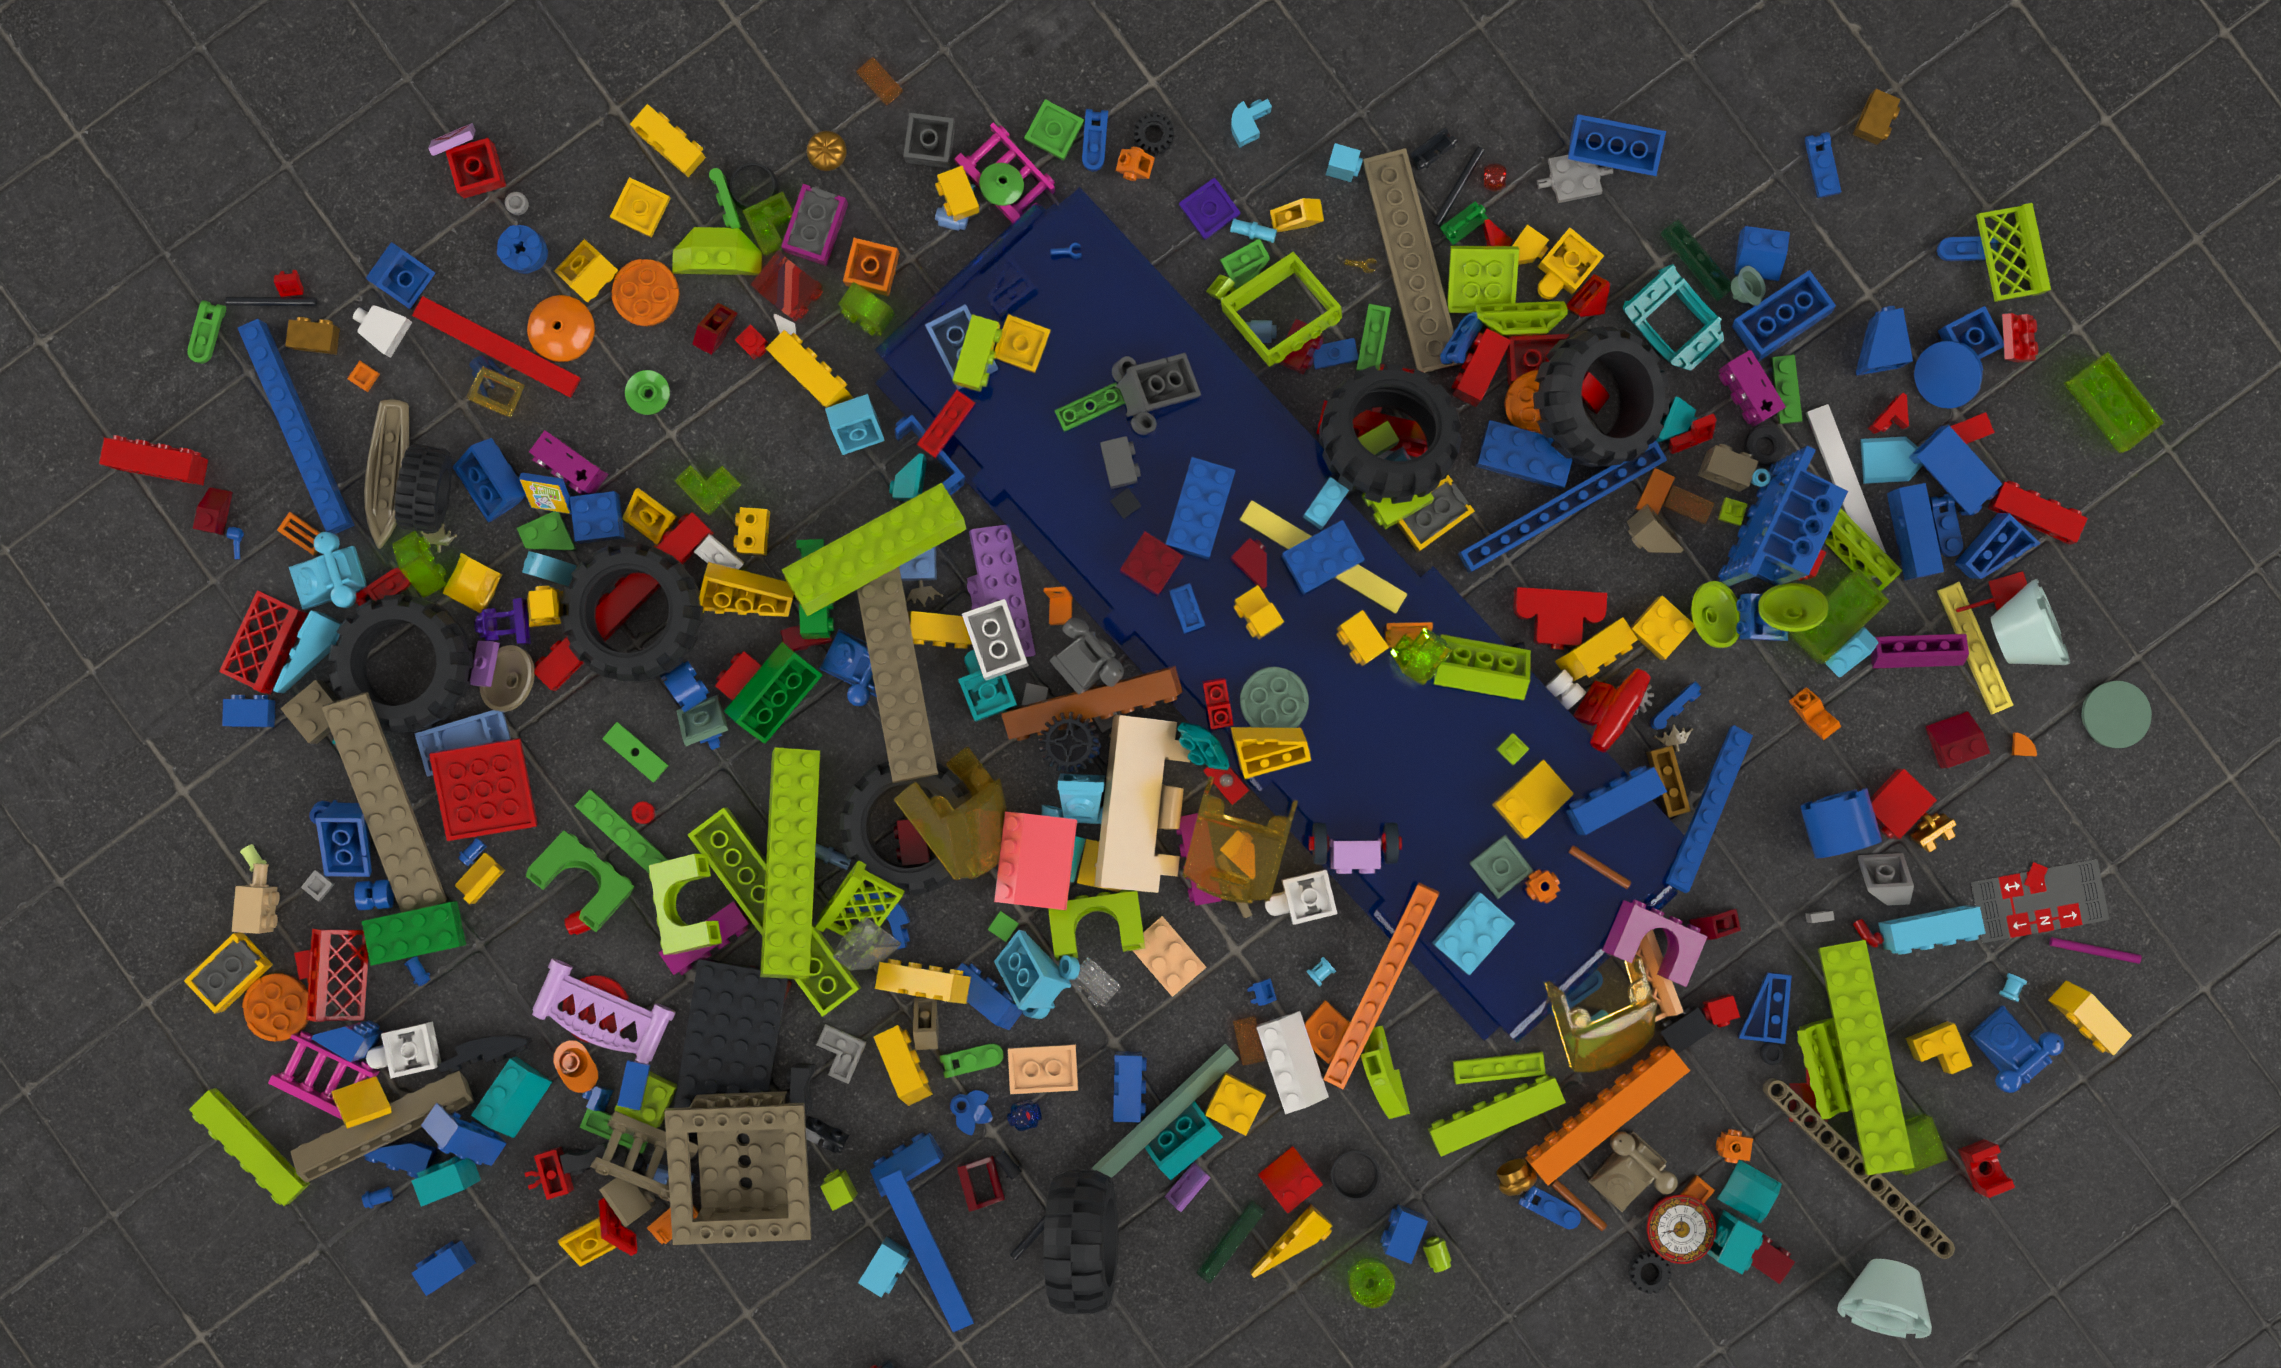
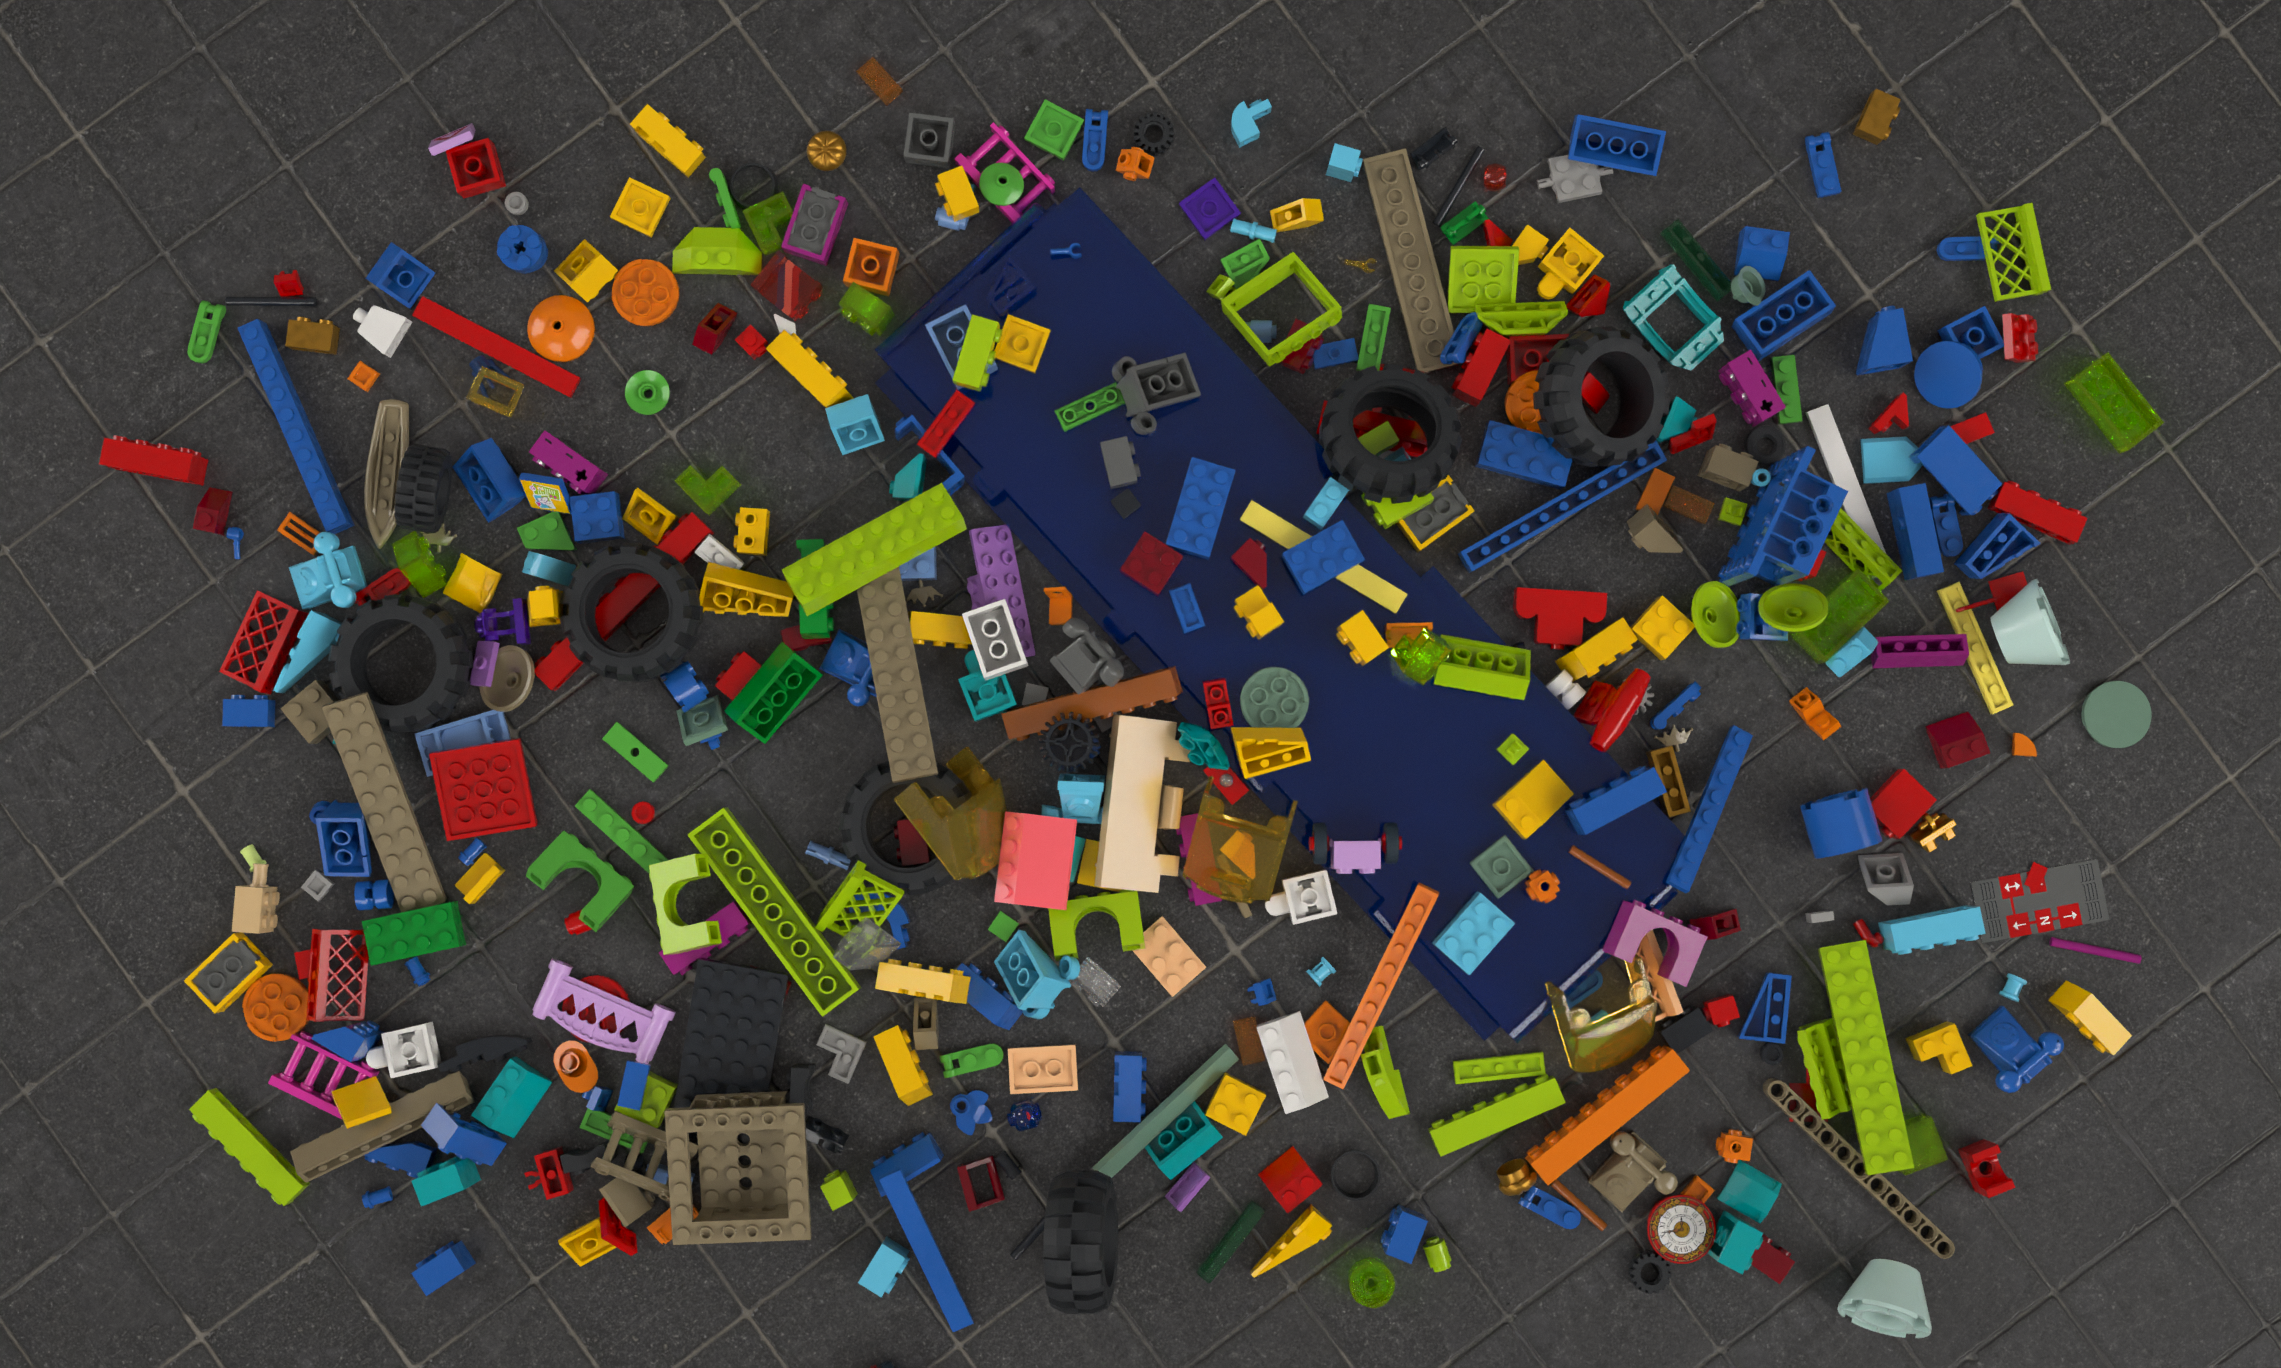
lime brick [760,748,820,979] -> none

